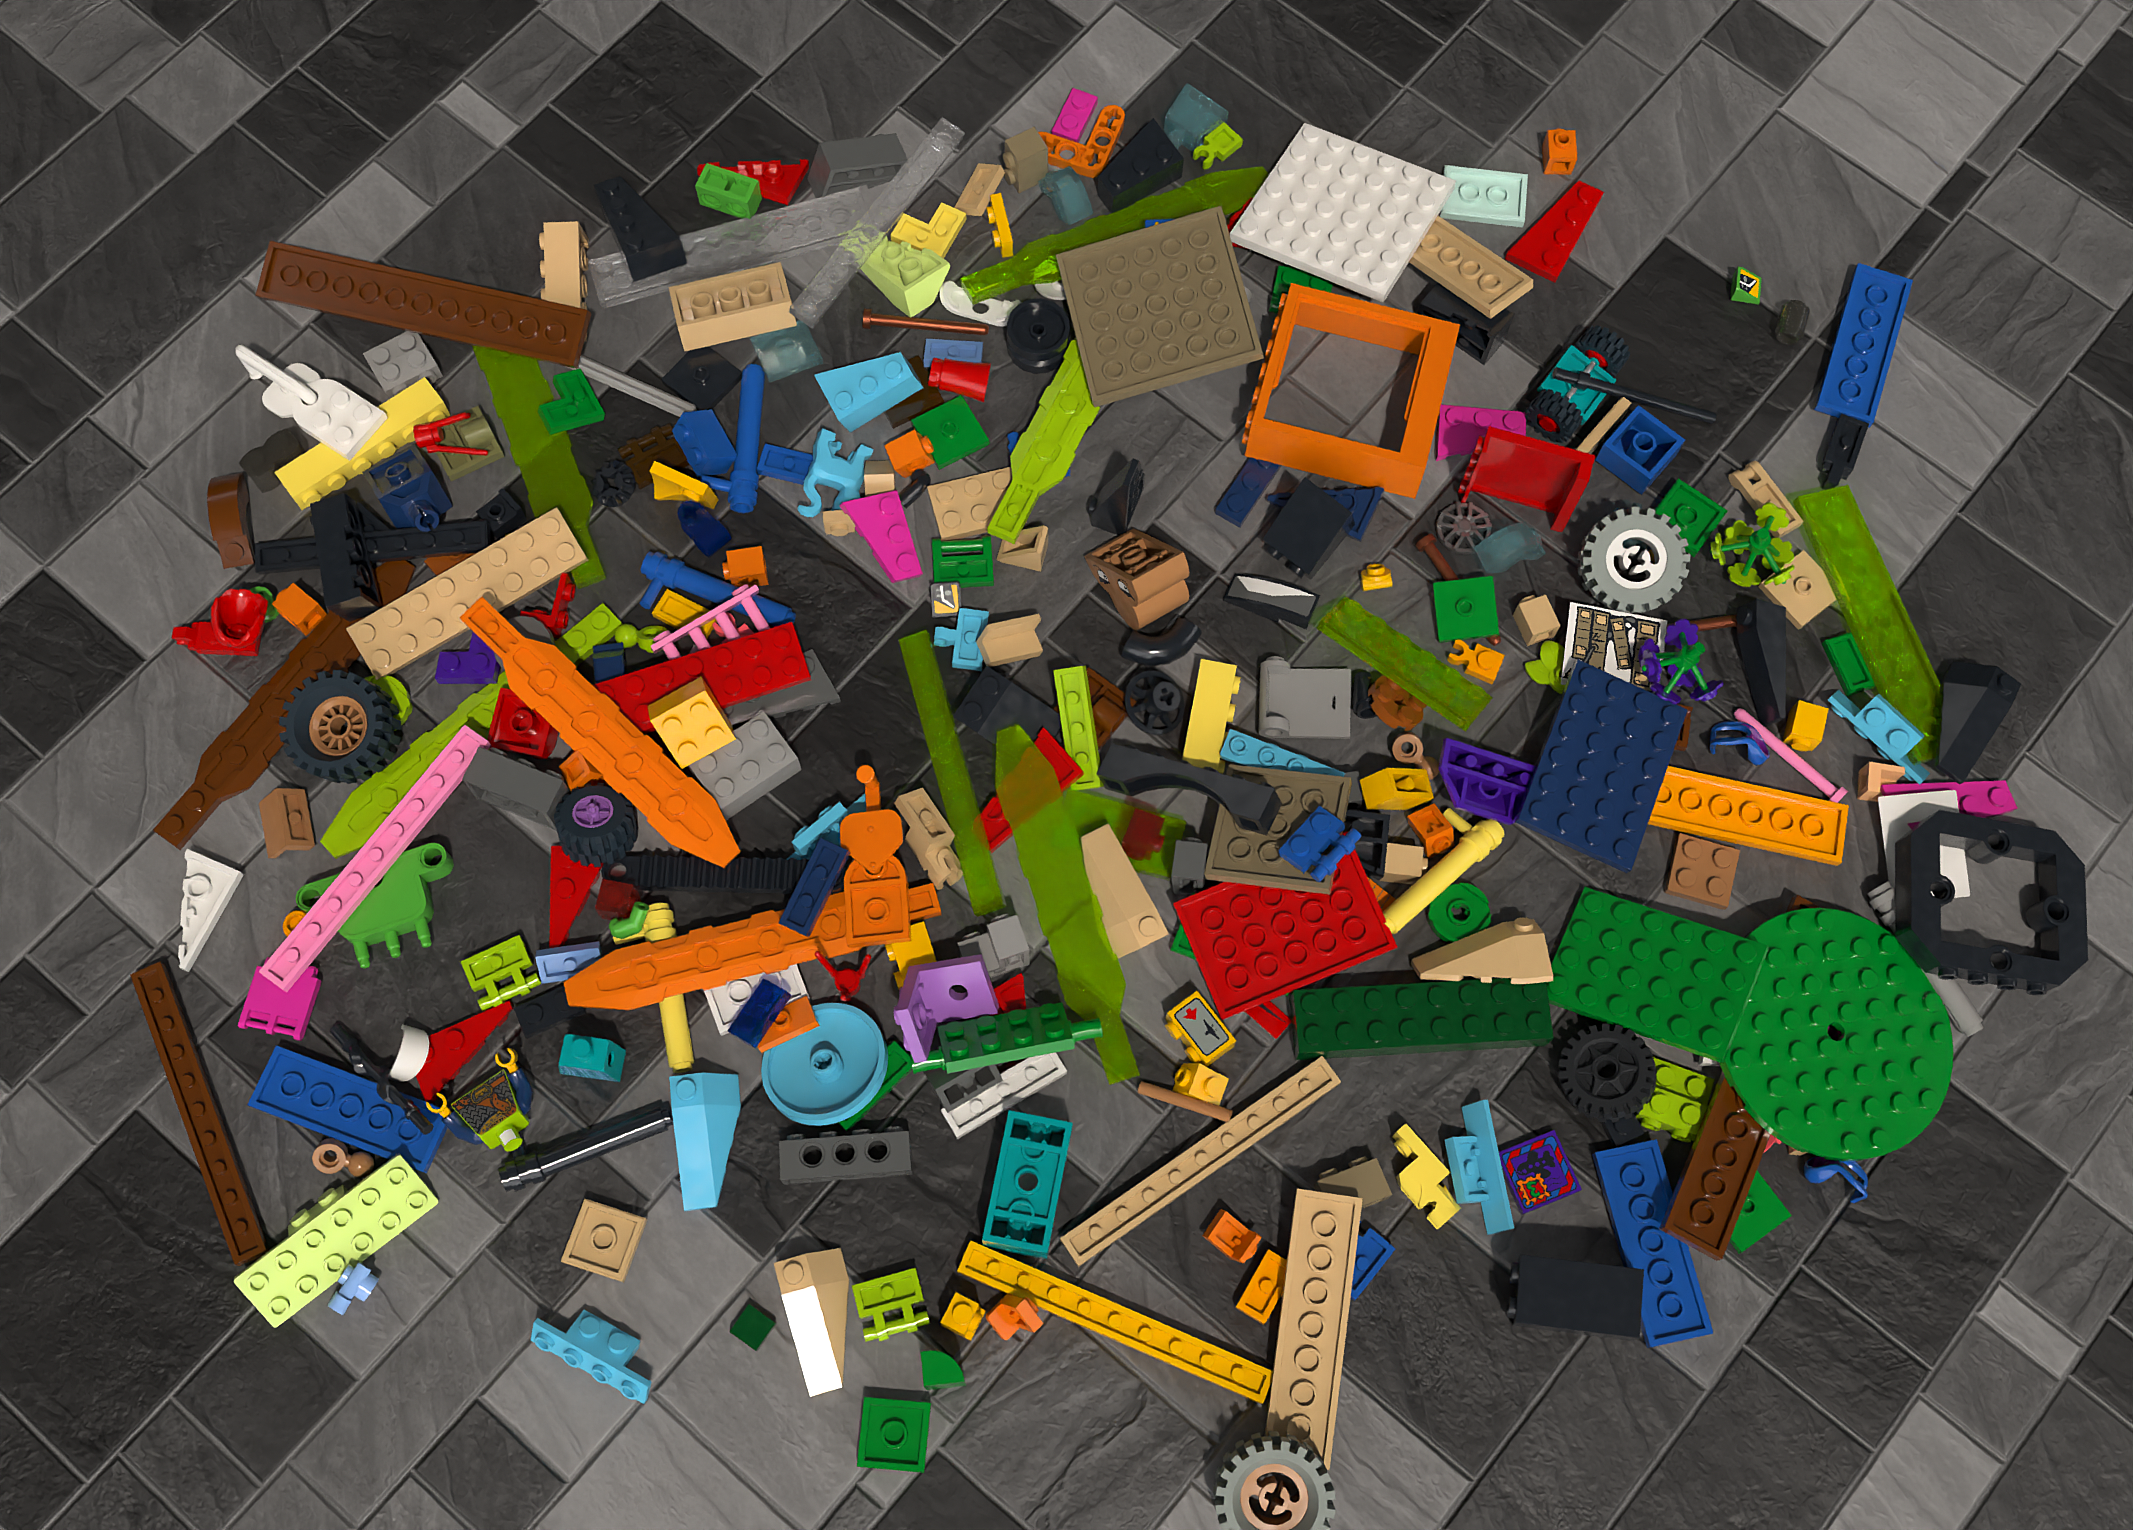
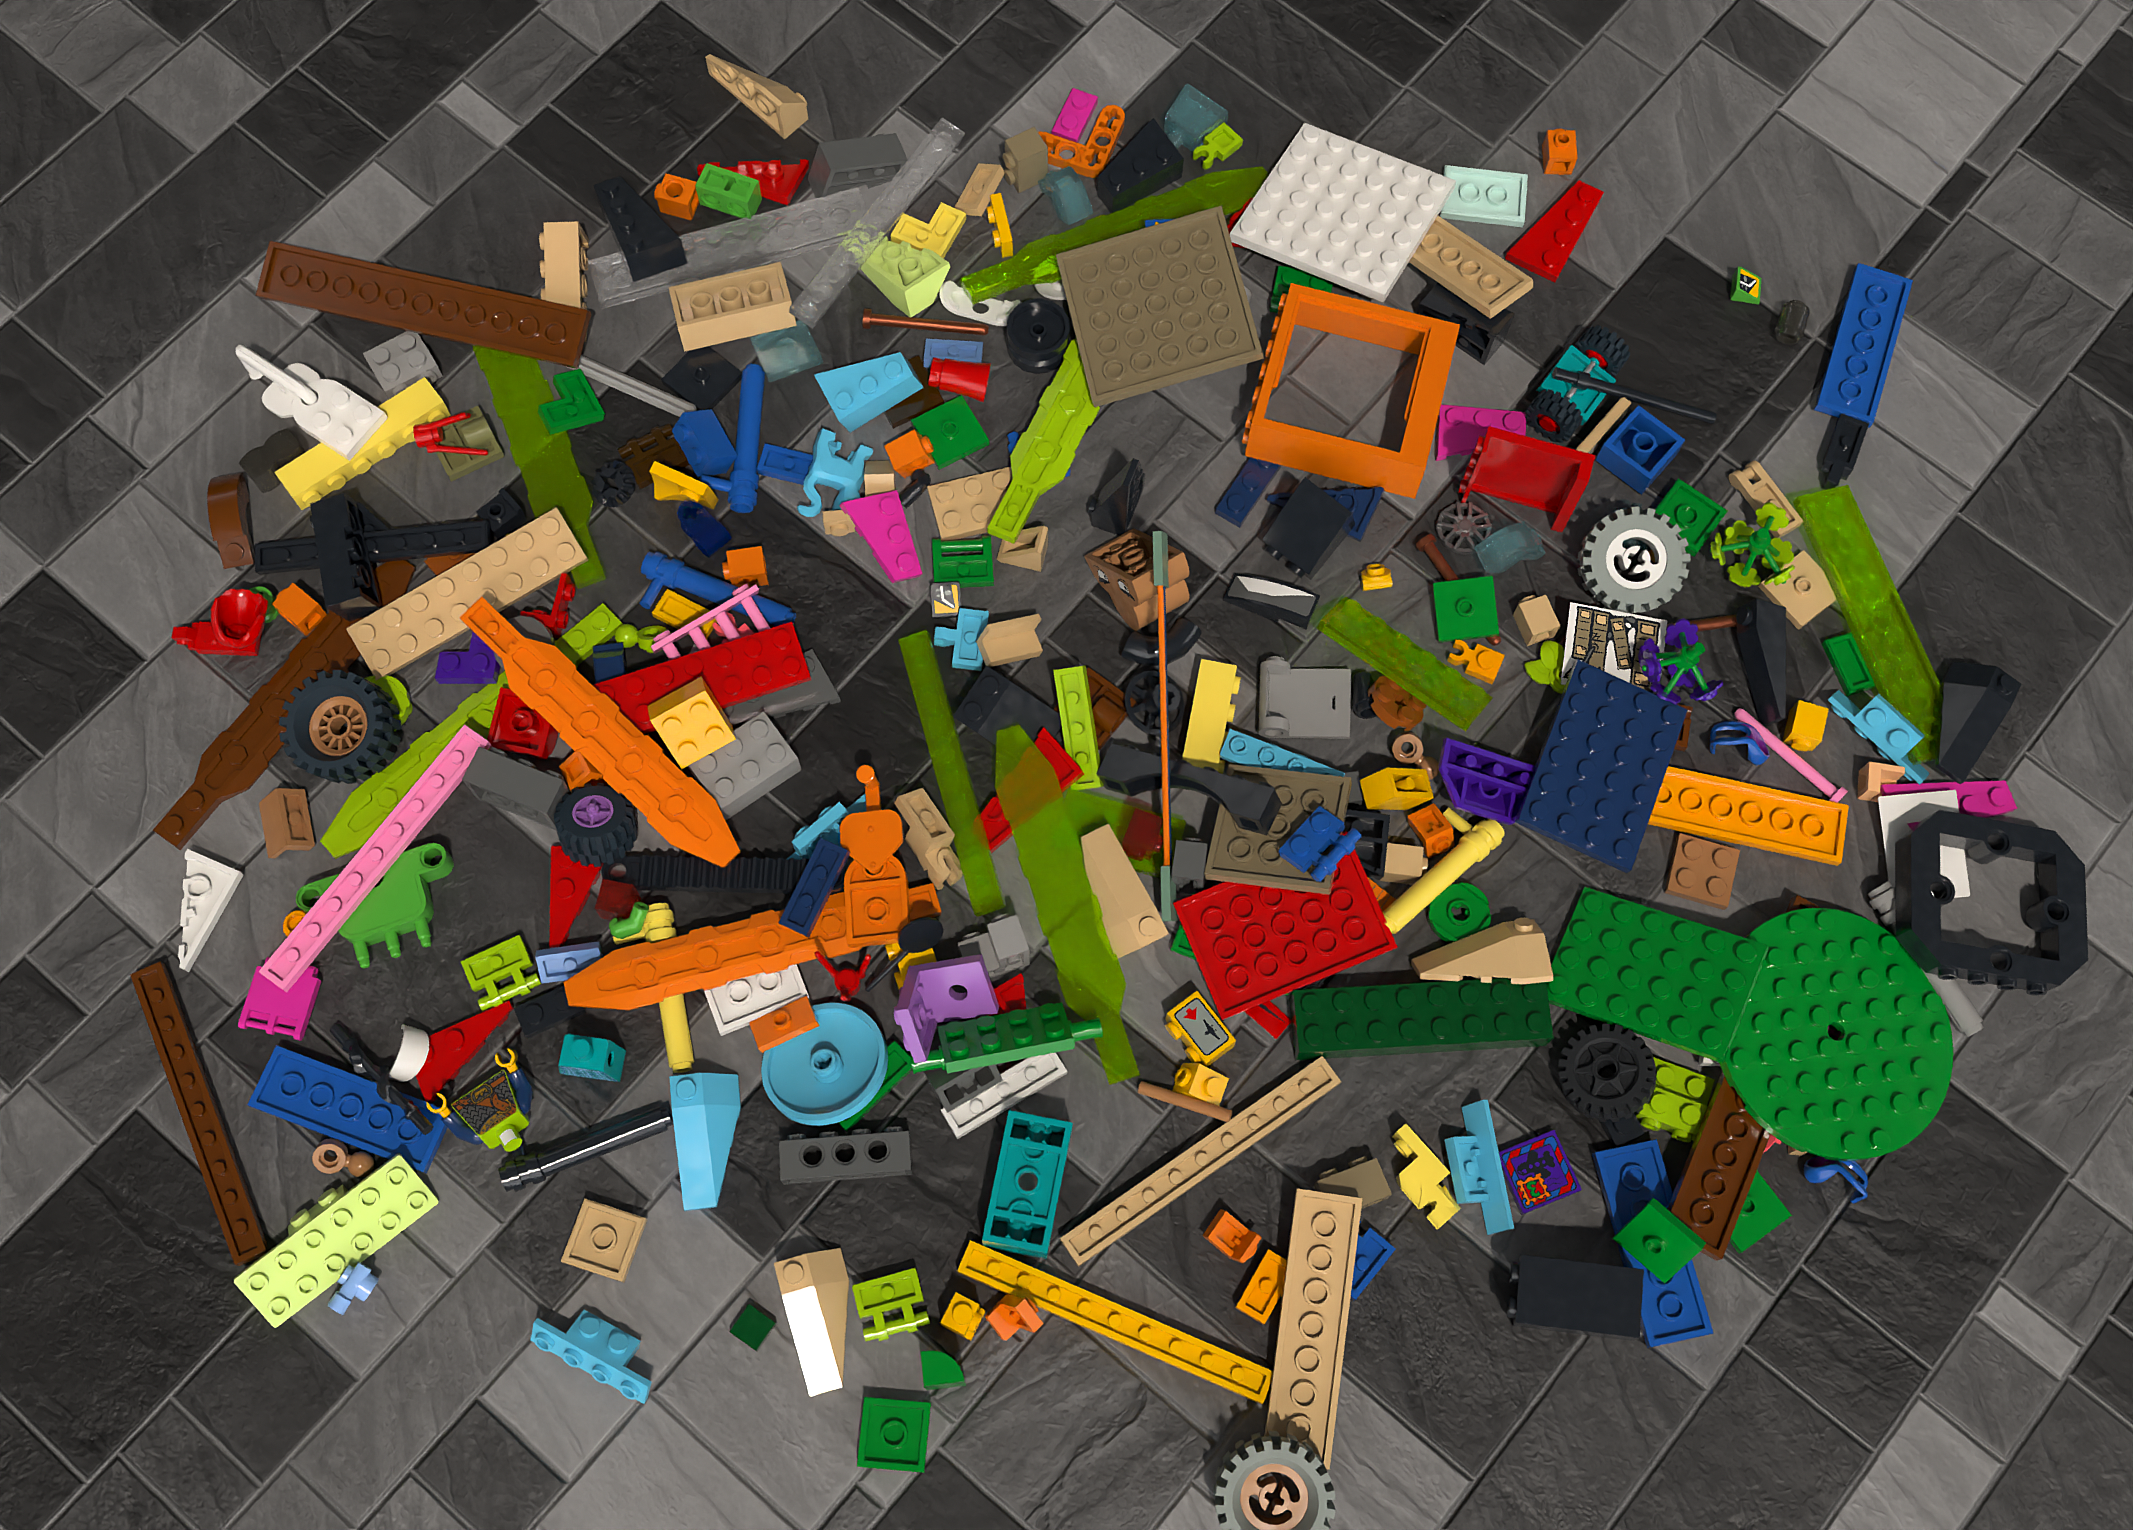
dark blue plate [362,444,453,532] -> none
clear blue plate [727,978,791,1049] -> none
none -> orange brick [654,173,699,221]
none -> tan wedge [705,54,808,139]
none -> black piece [865,917,944,992]
none -> piece [1153,531,1177,922]
none -> green plate [1613,1198,1706,1284]

